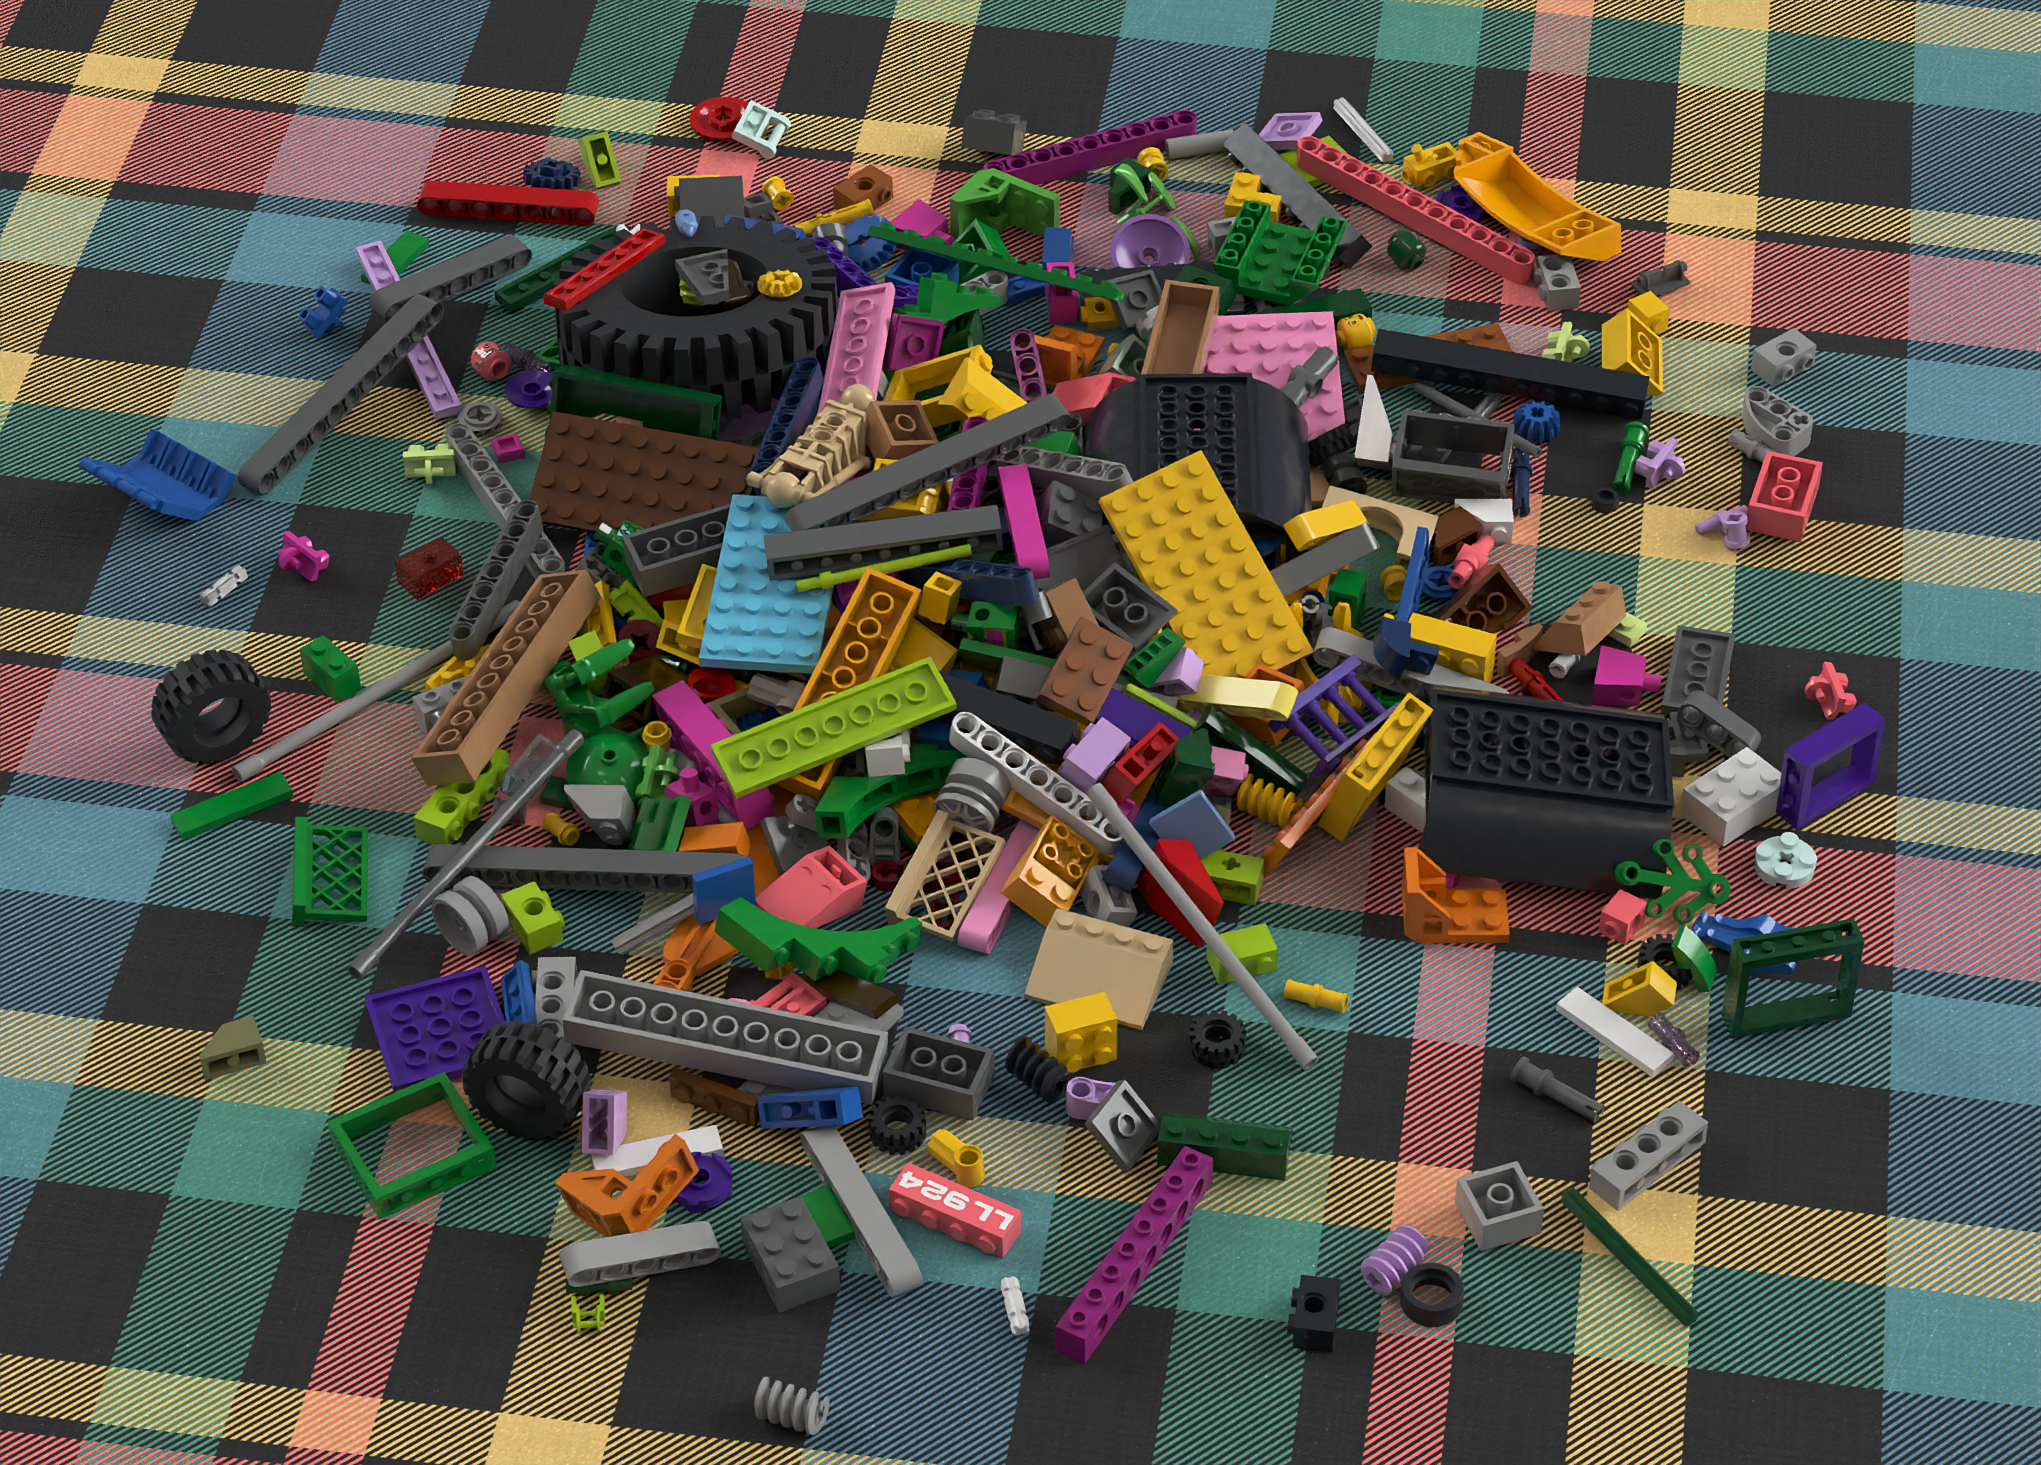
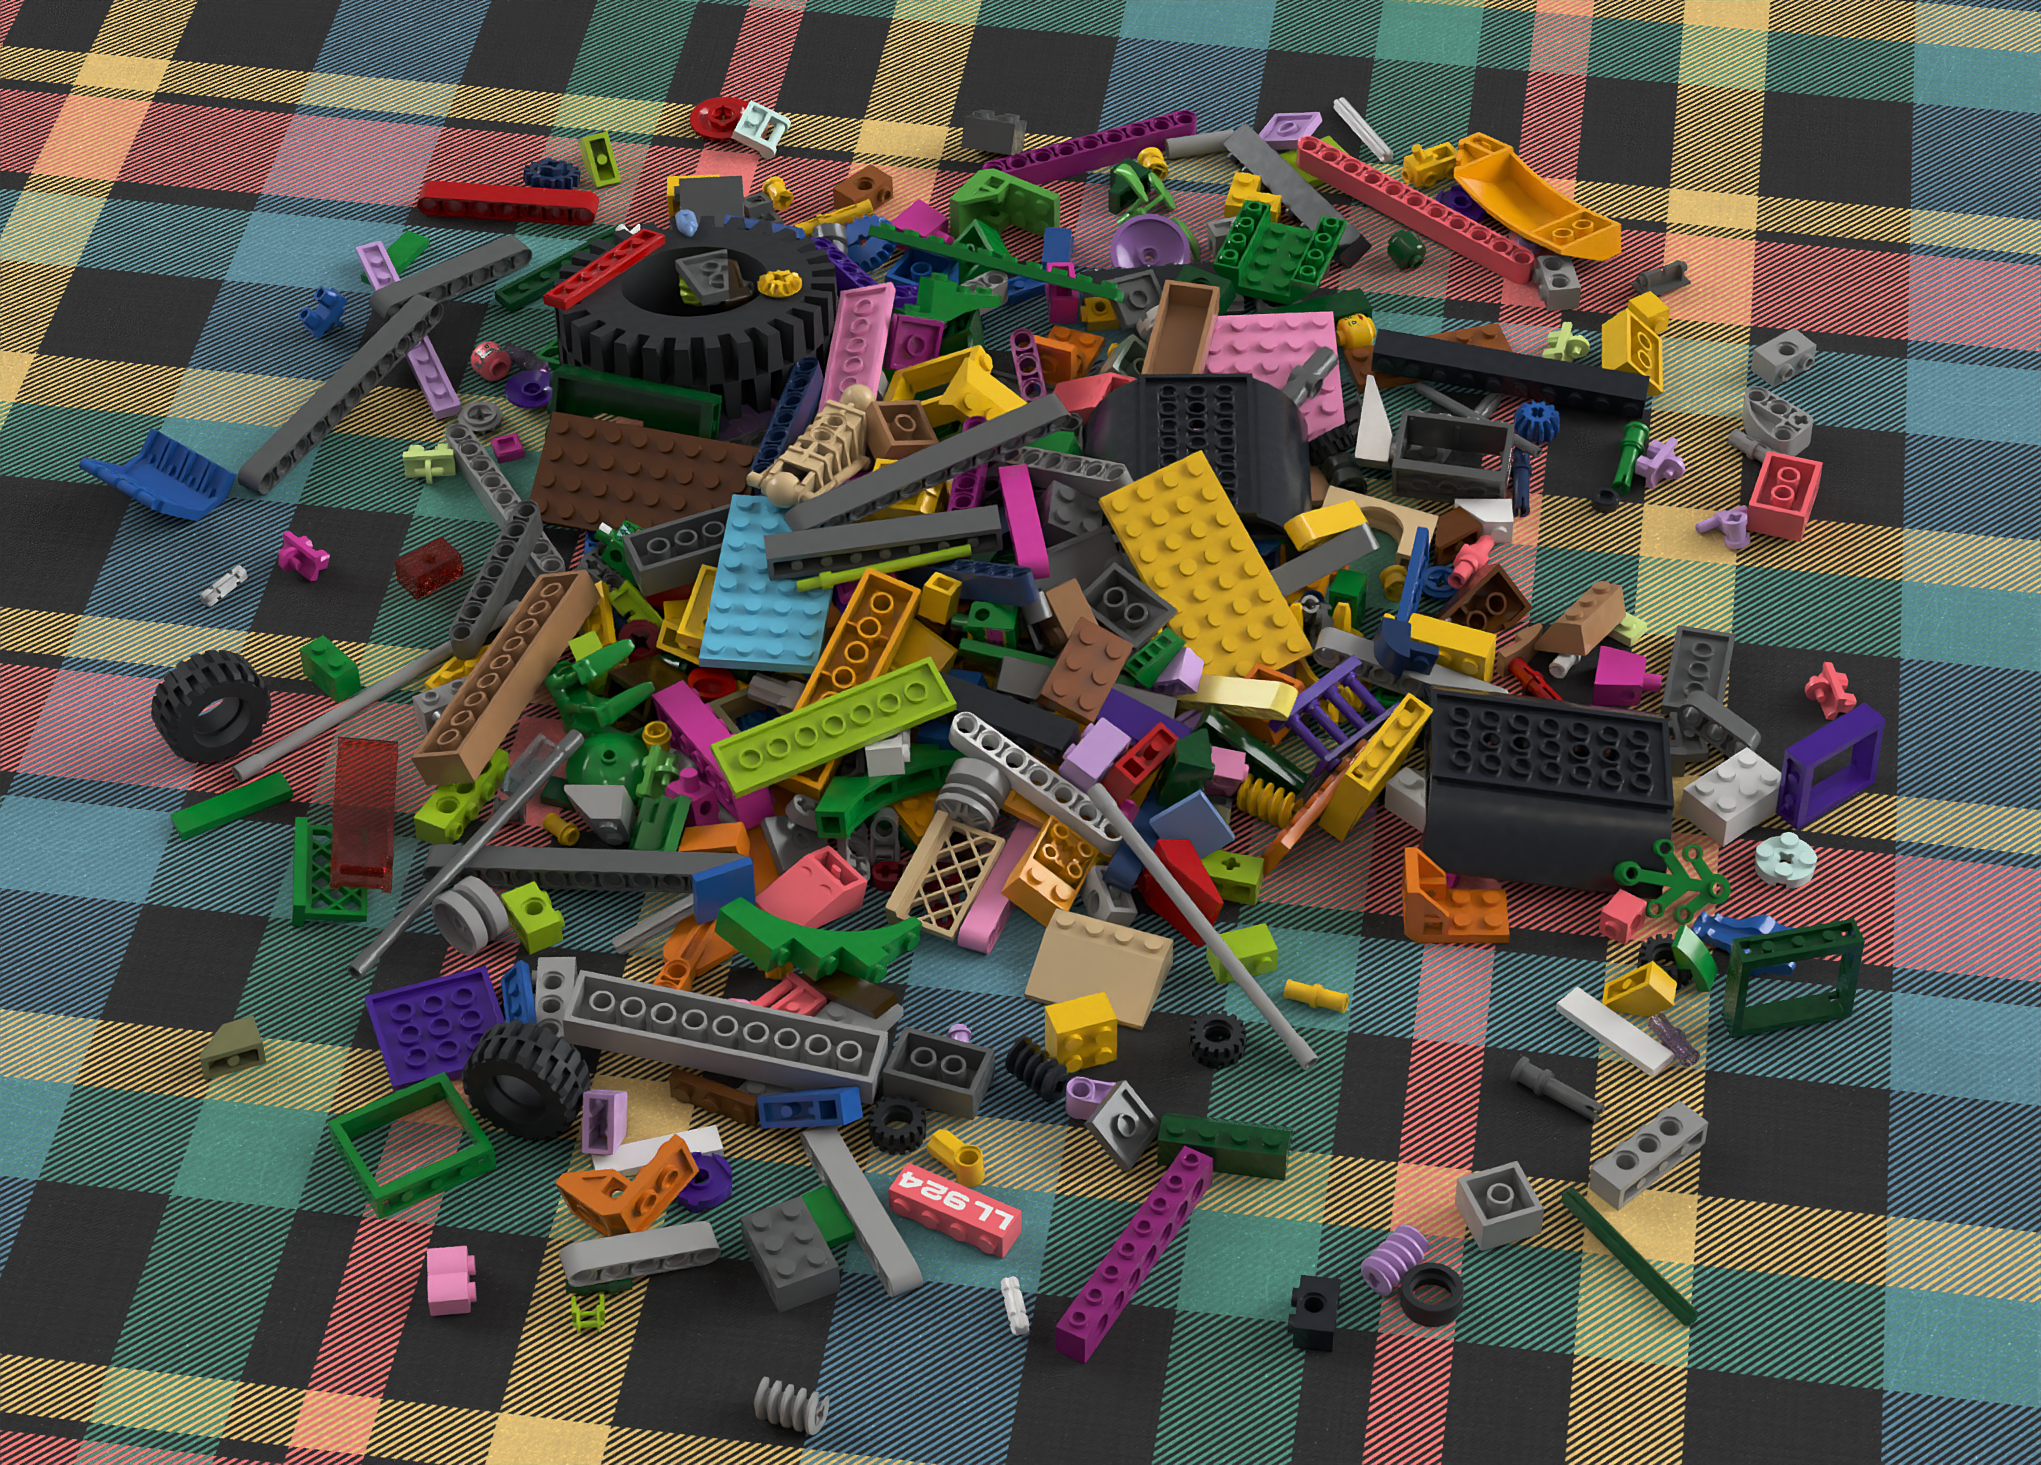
lime axle [1123,684,1198,735] -> none
none -> clear red windscreen [329,736,398,893]
none -> bright pink brick [427,1246,477,1316]

